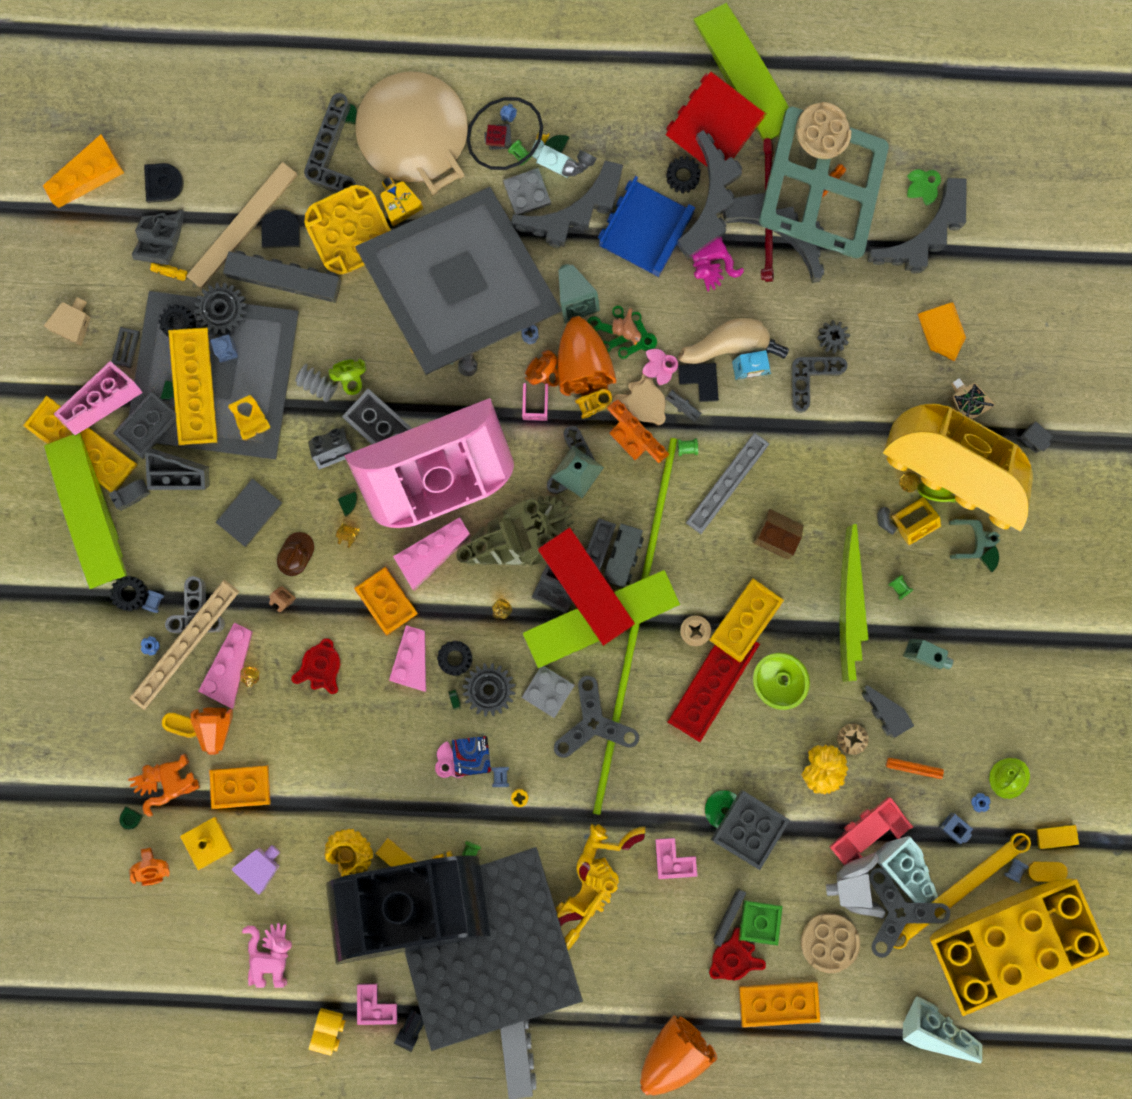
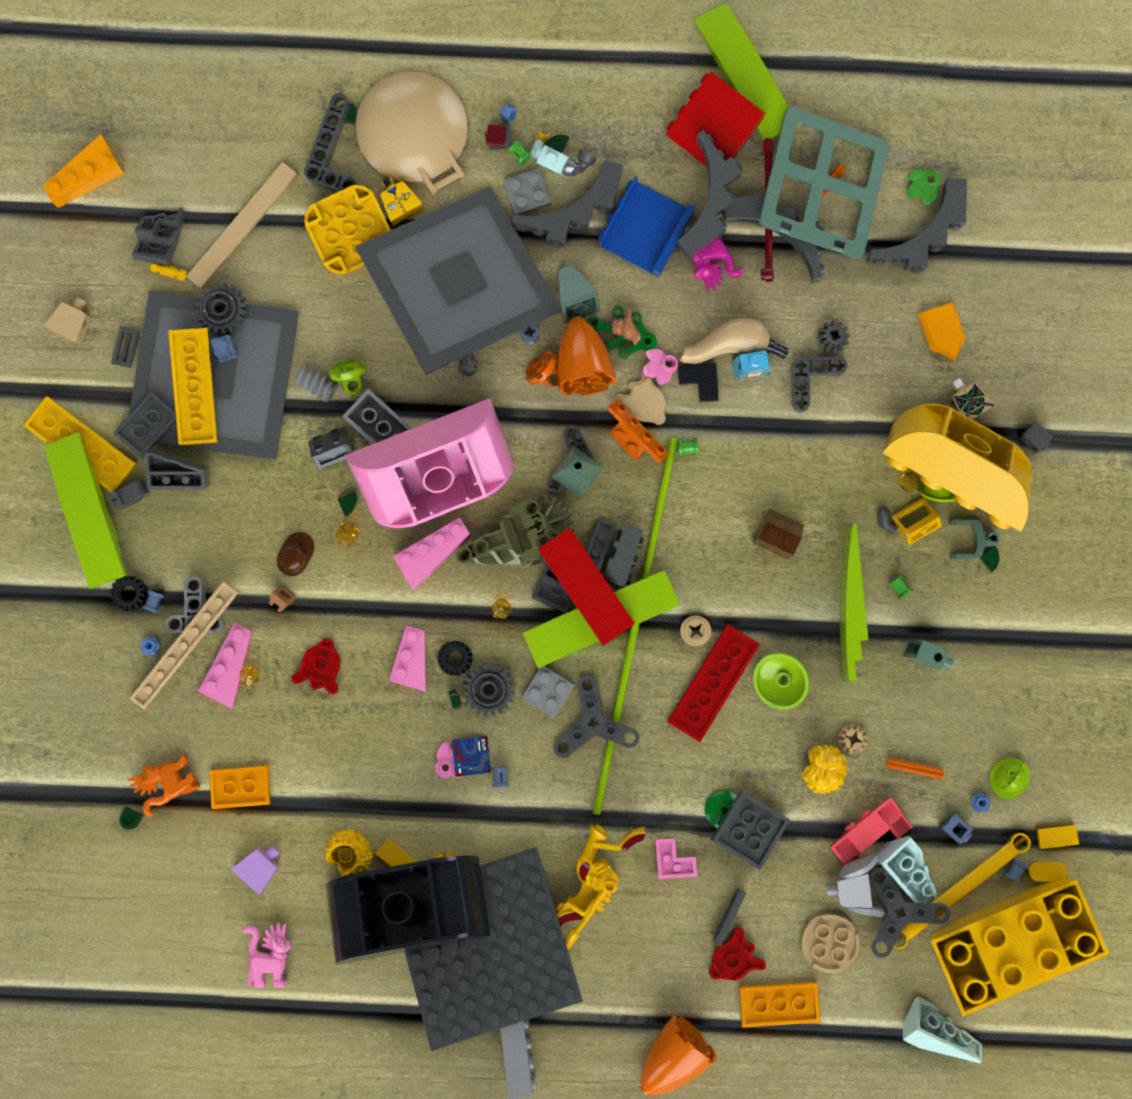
bright pink wedge [54,361,143,435] -> none
orange tile [129,847,170,886] -> none
black tile [144,163,184,203] -> none
black tyre [158,304,196,338] -> none
dark green tile [161,380,174,400] -> none
yellow tile [162,713,196,738] -> none
yellow tile [180,817,234,870] -> none
orange cone [190,707,233,755] -> none
dark grey tile [215,479,283,547] -> none
dark grey brick [223,250,341,303] -> none
yellow piece [228,395,271,440] -> none
black tile [261,209,300,249] -> none
yellow brick [308,1008,346,1056] -> none
light orange tile [354,566,418,636] -> none
bright pink plate [357,983,397,1025] -> none
black piece [394,1009,424,1052] -> none
bright green bush [461,841,481,856] -> none
black piece [466,97,544,170] -> none
yellow bush [511,789,529,807] -> none
bright pink piece [522,383,548,421] -> none
yellow piece [575,389,612,419] -> none
dark grey pin [665,389,702,422] -> none
black tyre [666,156,701,194] -> none
light grey tile [686,433,770,535] -> none
yellow tile [709,578,784,662] -> none
bright green tile [739,900,783,946] -> none
tan tile [796,102,851,159] -> none
dark grey slope [861,685,914,738] -> none

